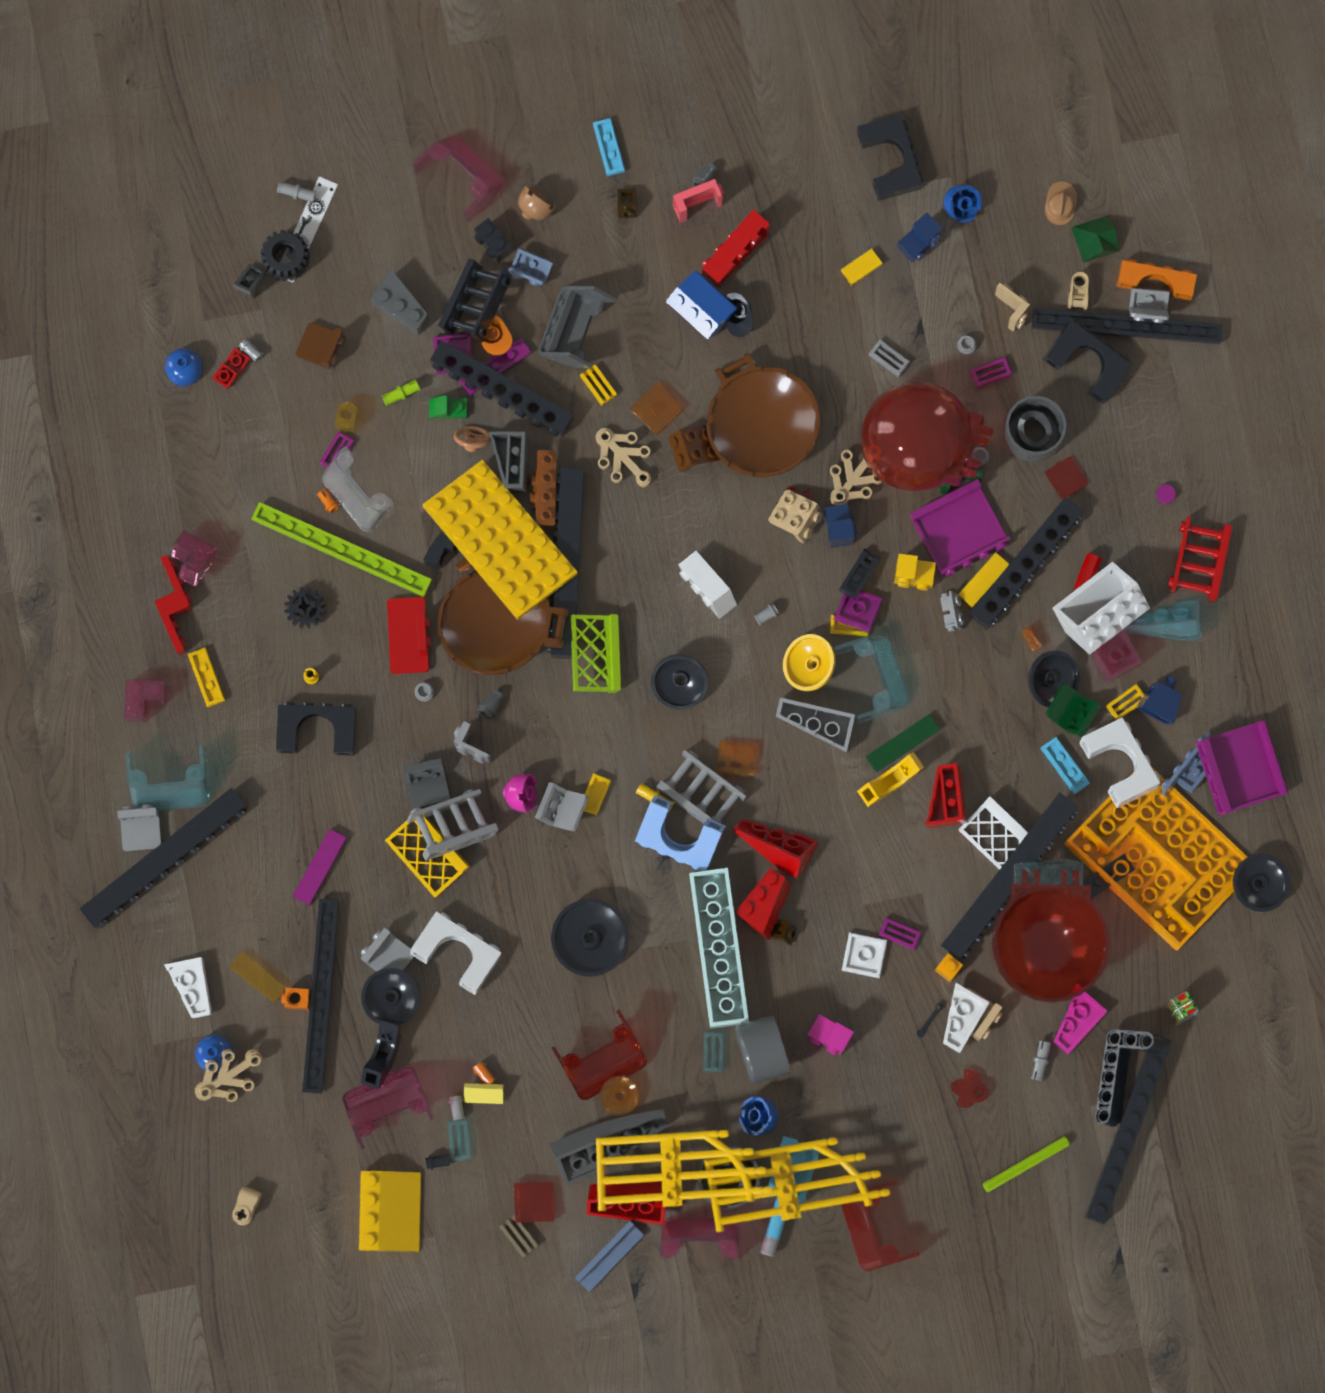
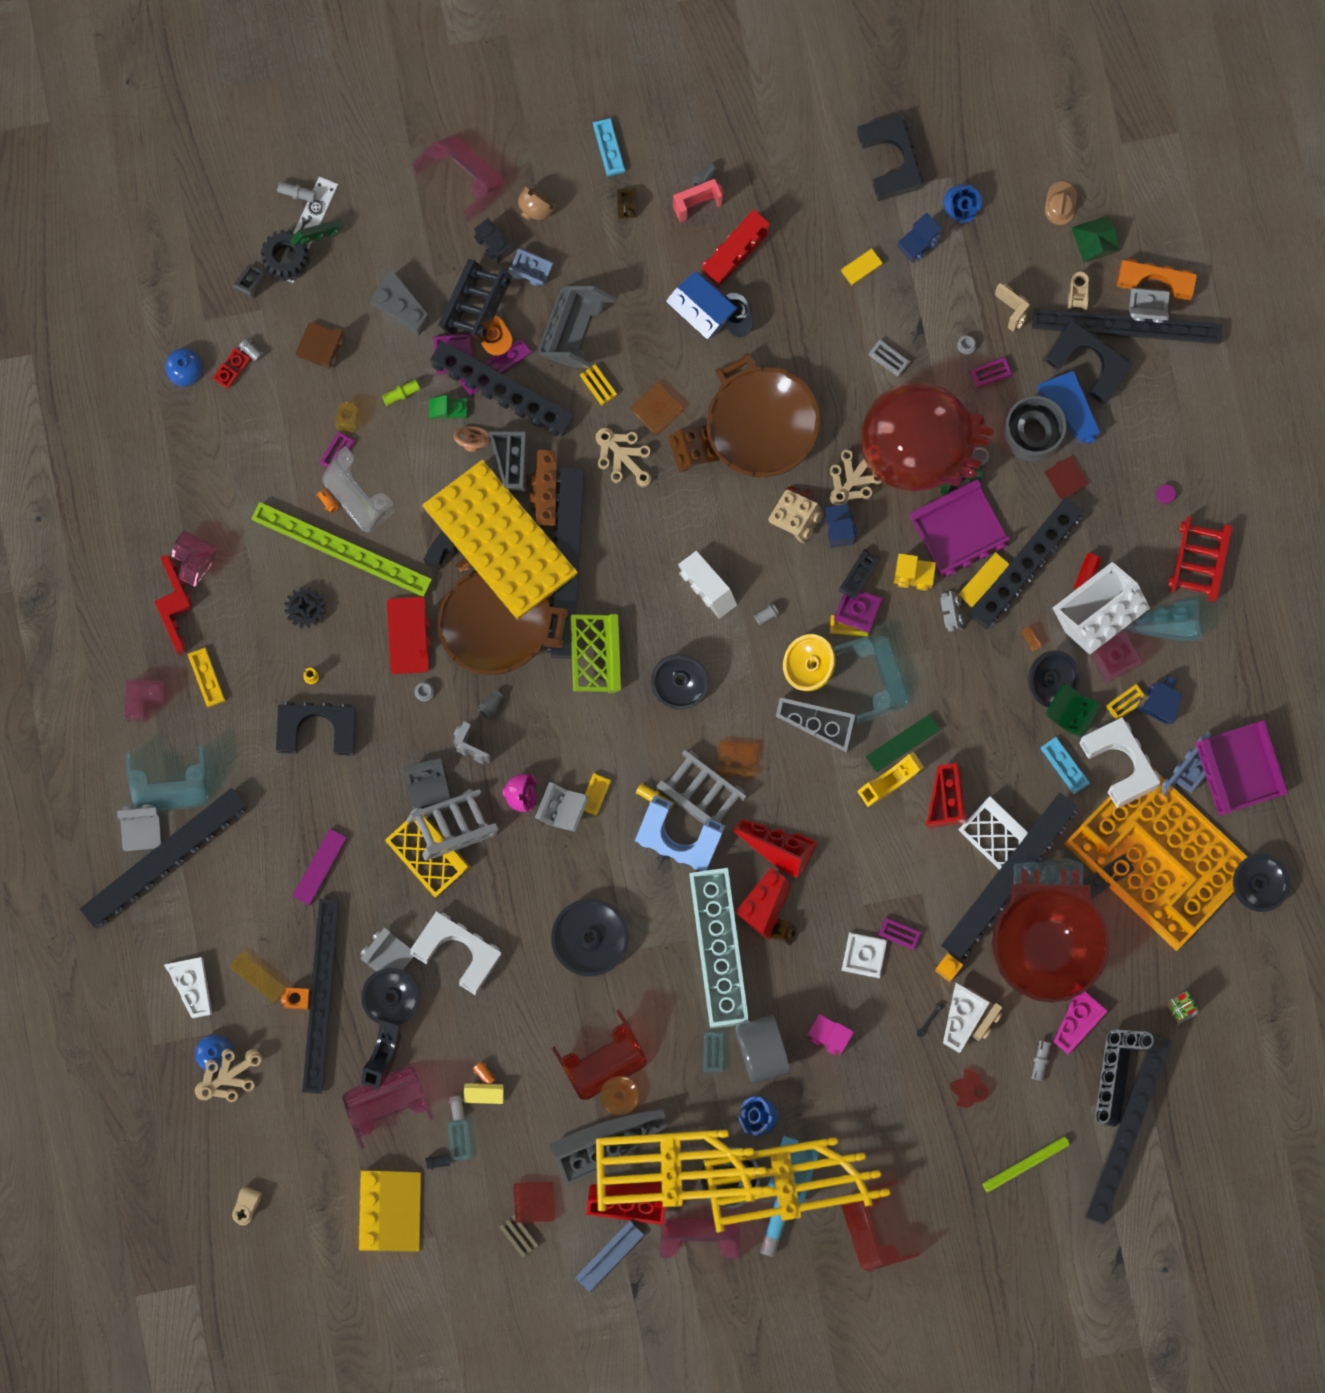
none -> dark green plate [290,219,344,246]
none -> blue slope [1037,371,1100,444]

